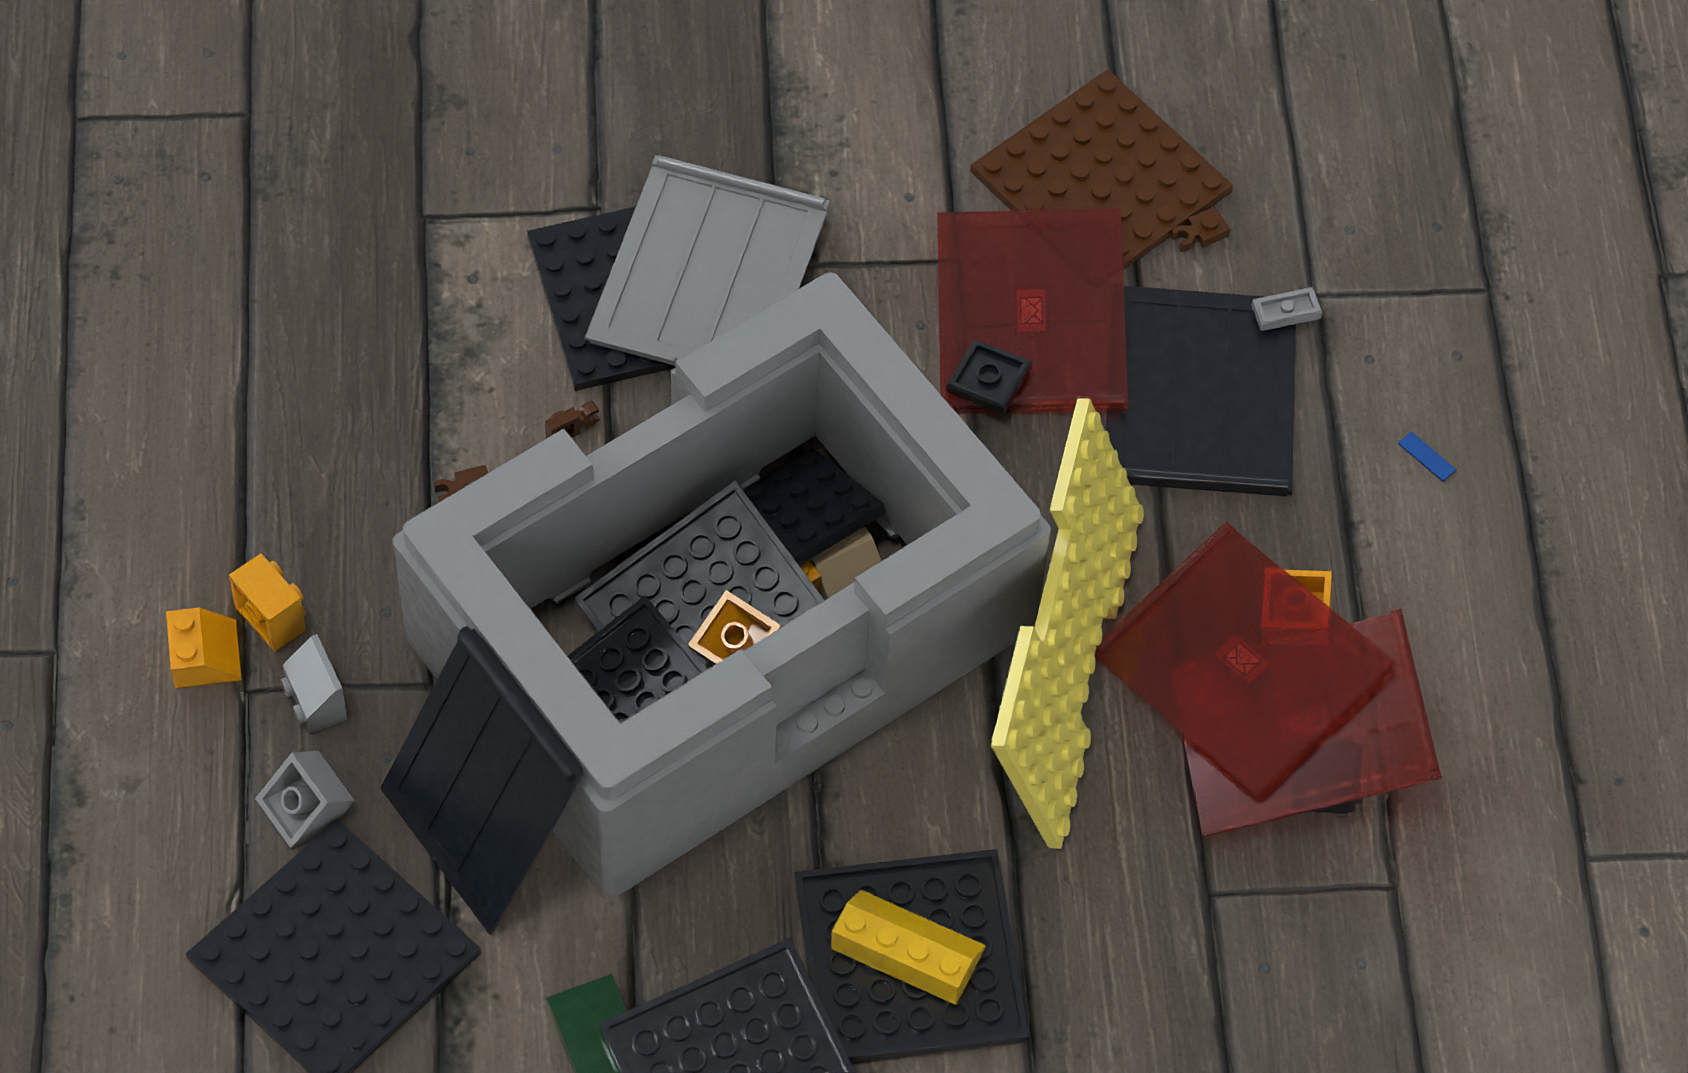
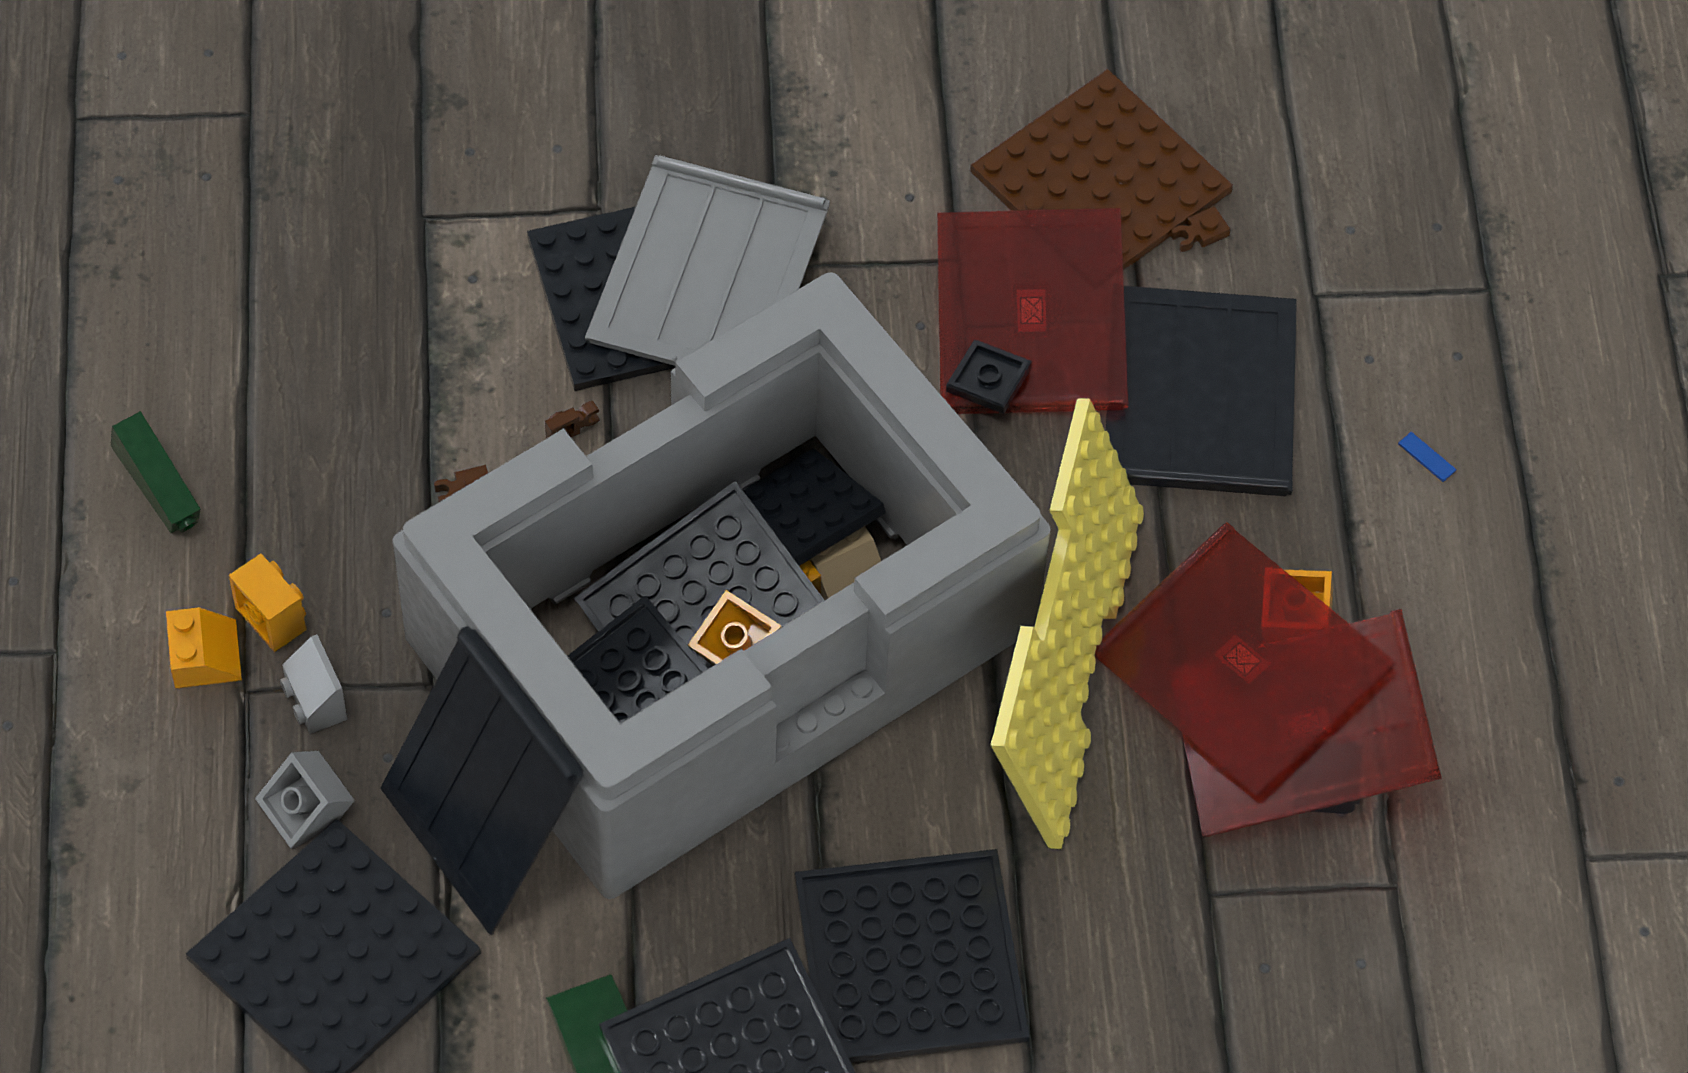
yellow slope [831,890,986,1005] -> none
light grey plate [1251,287,1322,331] -> none
none -> dark green slope [110,411,201,533]

